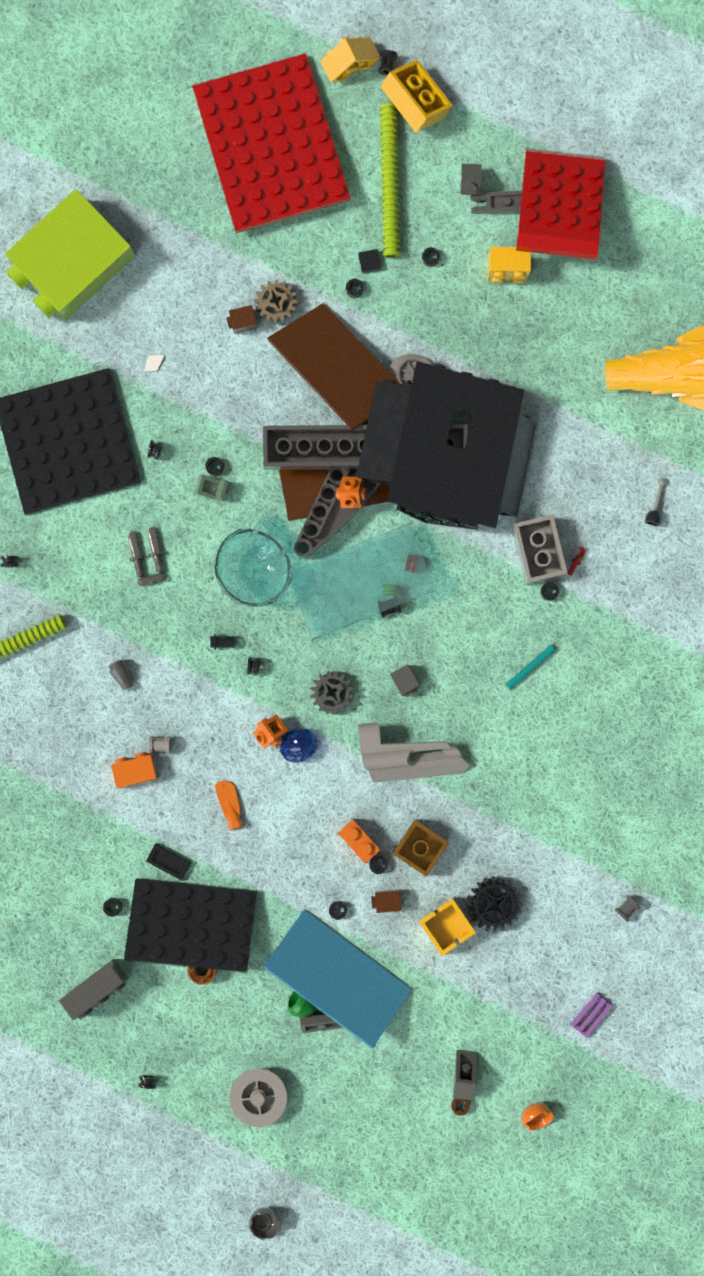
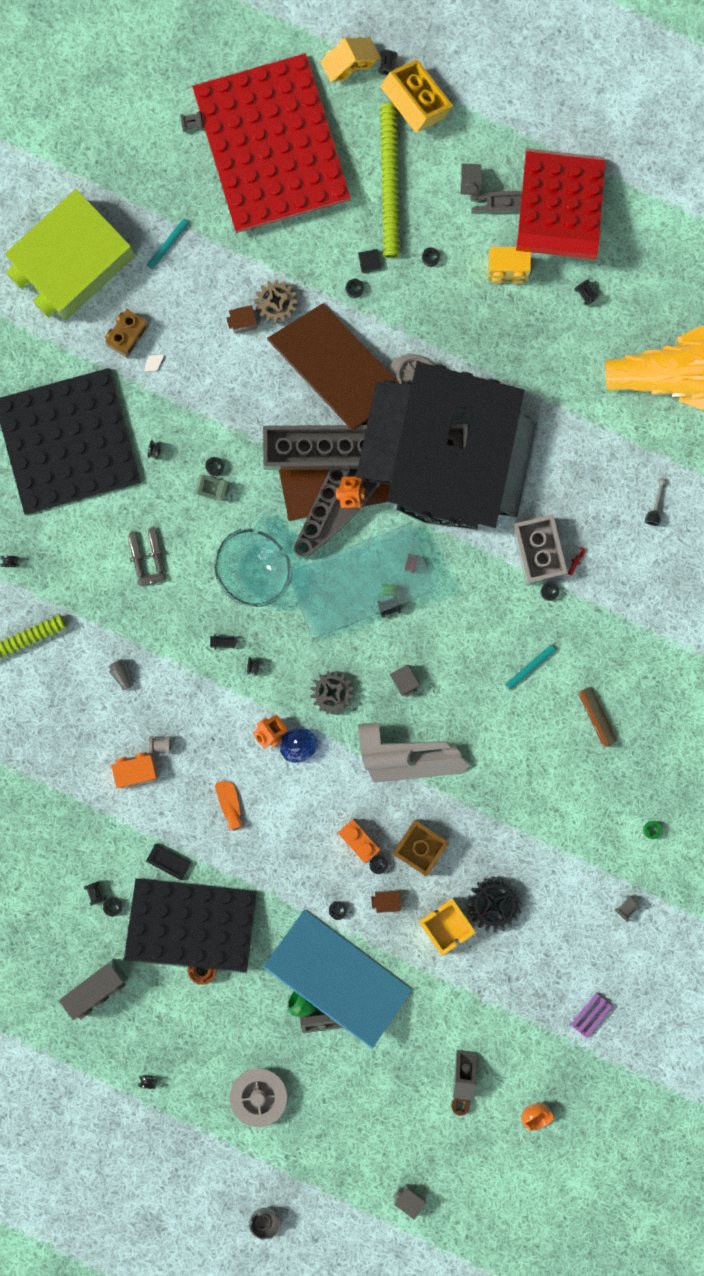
none -> black bush [83,880,107,906]
none -> pearl gold brick [105,309,149,358]
none -> teal piece [146,218,189,270]
none -> dark grey bush [180,111,203,132]
none -> dark grey brick [393,1184,426,1220]
none -> black bush [574,279,600,306]
none -> slope [578,687,617,747]
none -> green bush [643,821,662,839]

